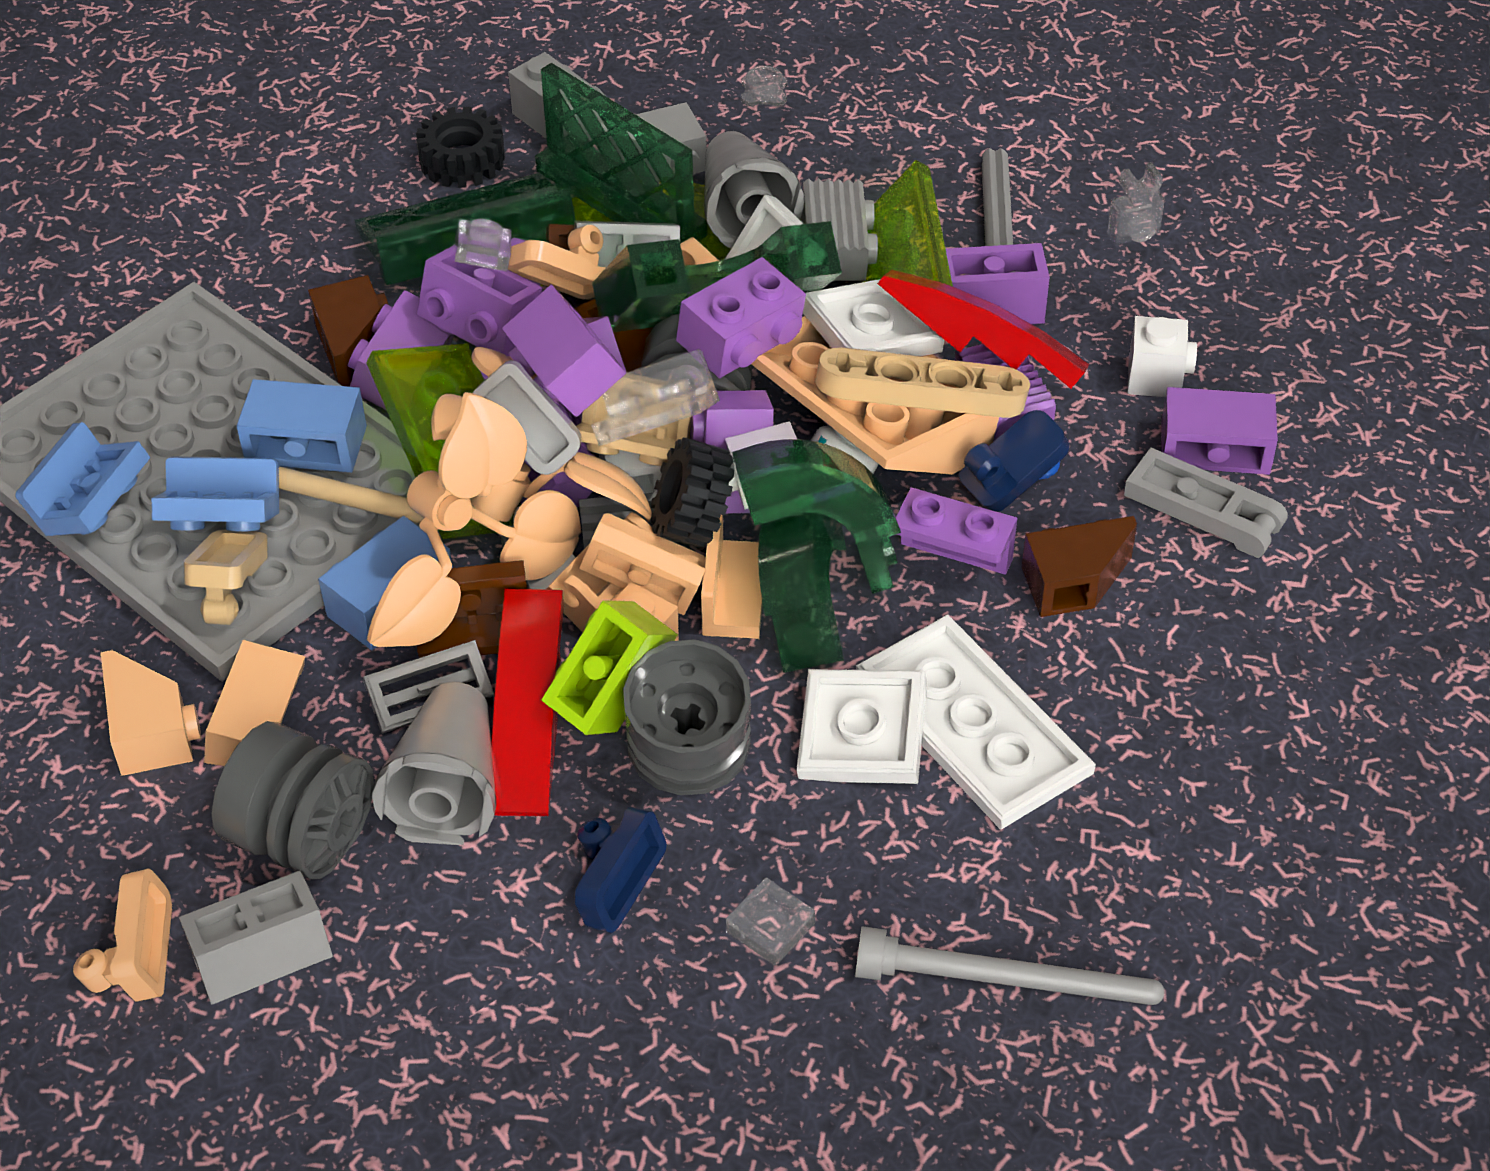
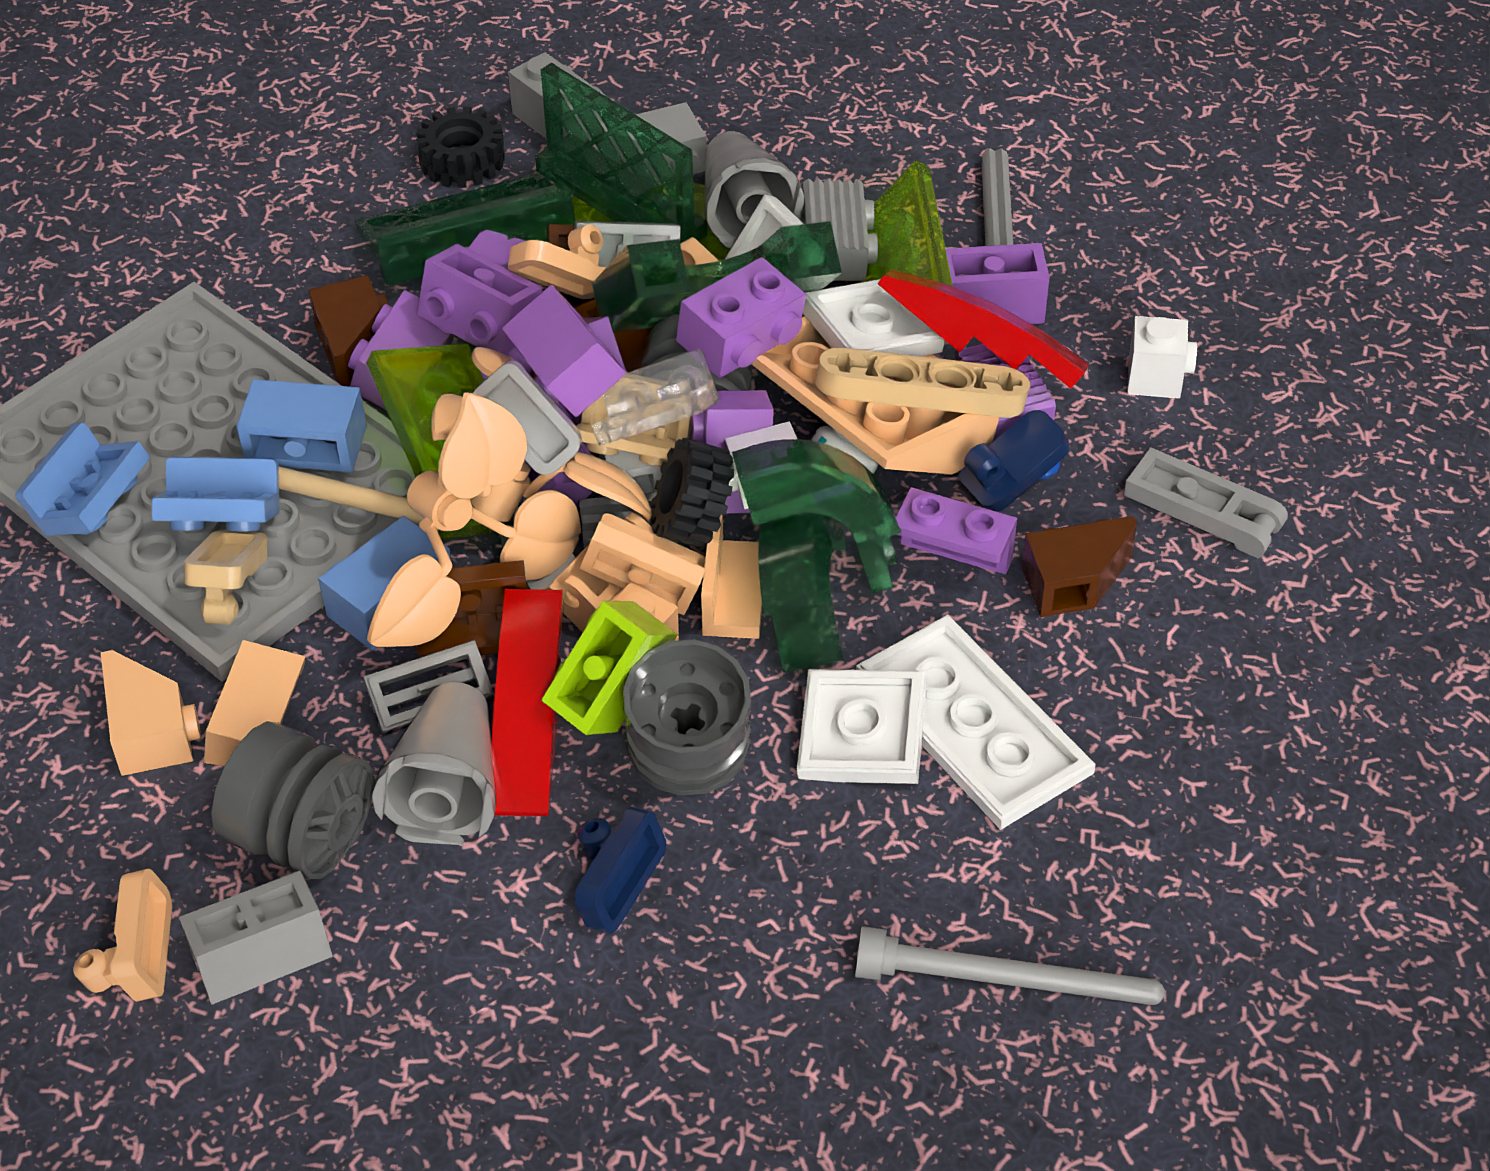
clear plate [455,219,511,272] -> none
clear plate [726,877,815,966] -> none
clear plate [741,66,787,107] -> none
clear plate [1107,162,1165,246] -> none
medium lavender brick [1161,387,1278,474] -> none

